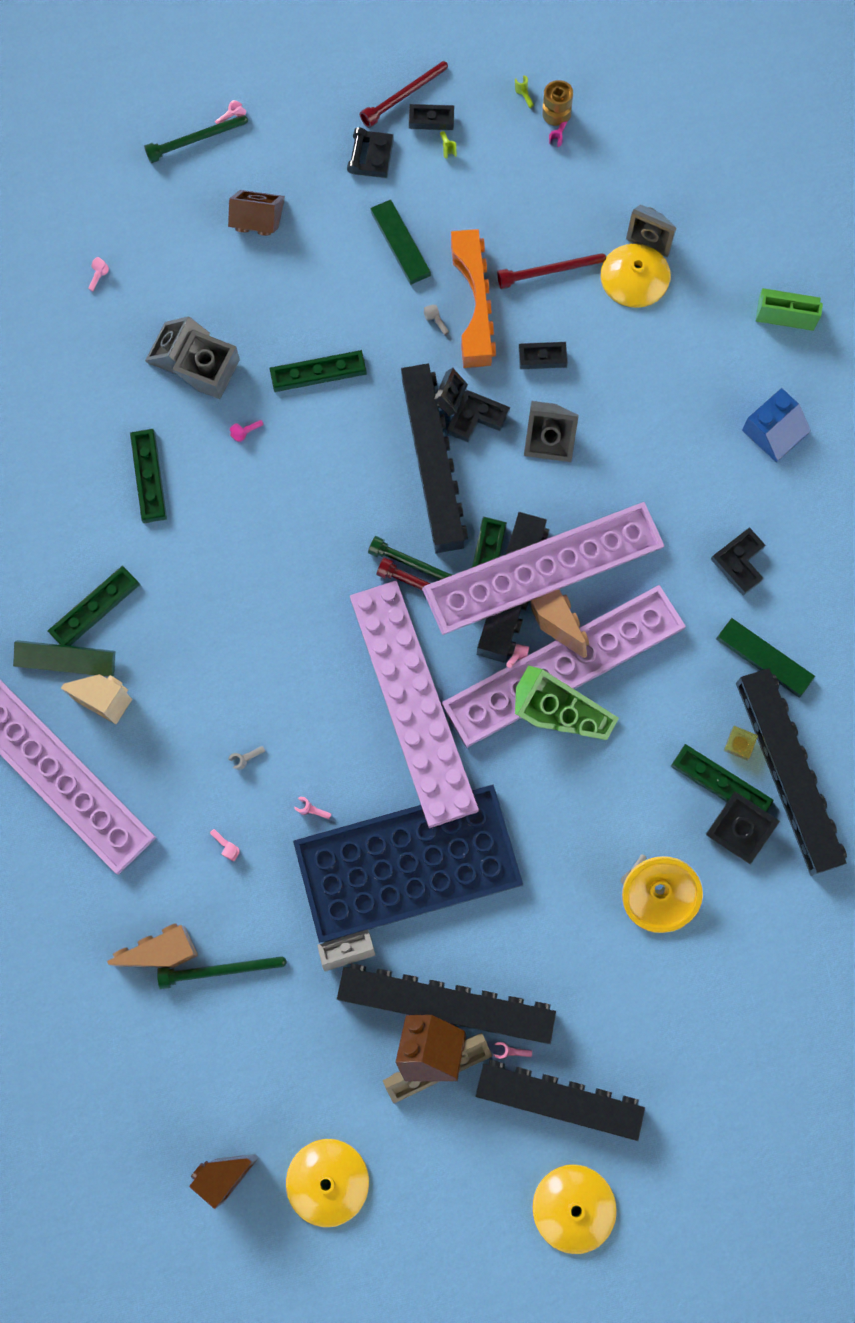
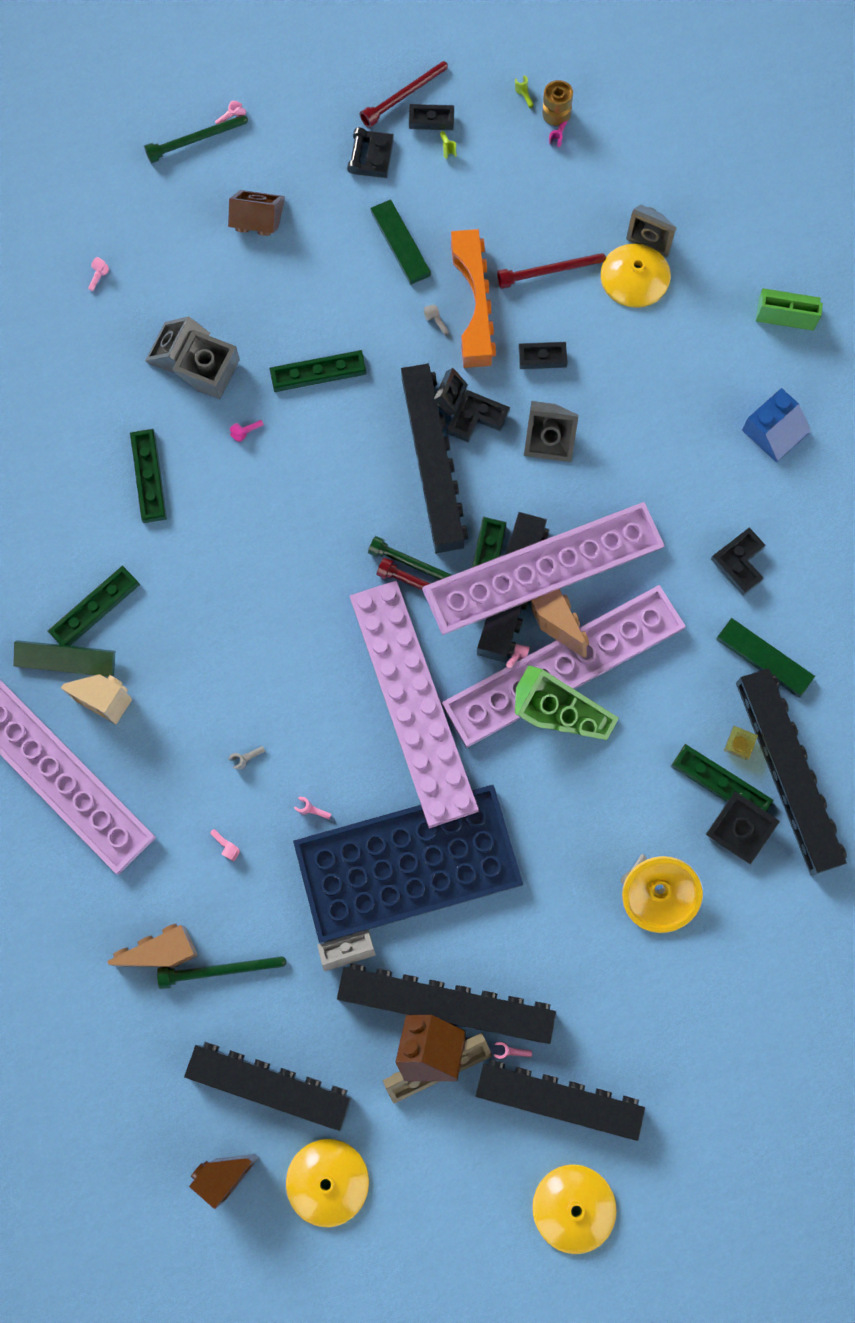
none -> black brick [184,1041,352,1131]

